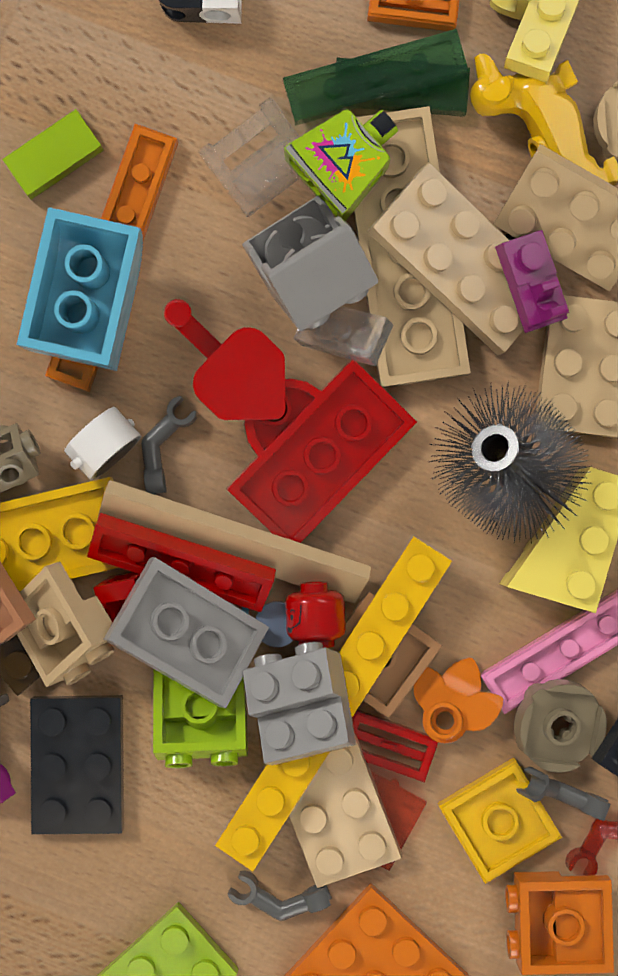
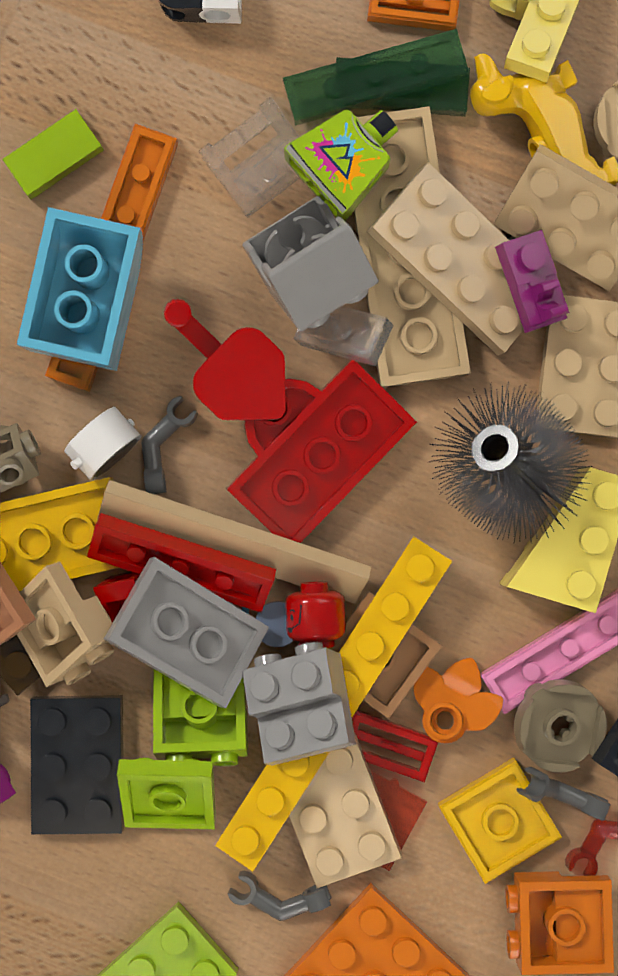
none -> lime plate [117,757,216,830]

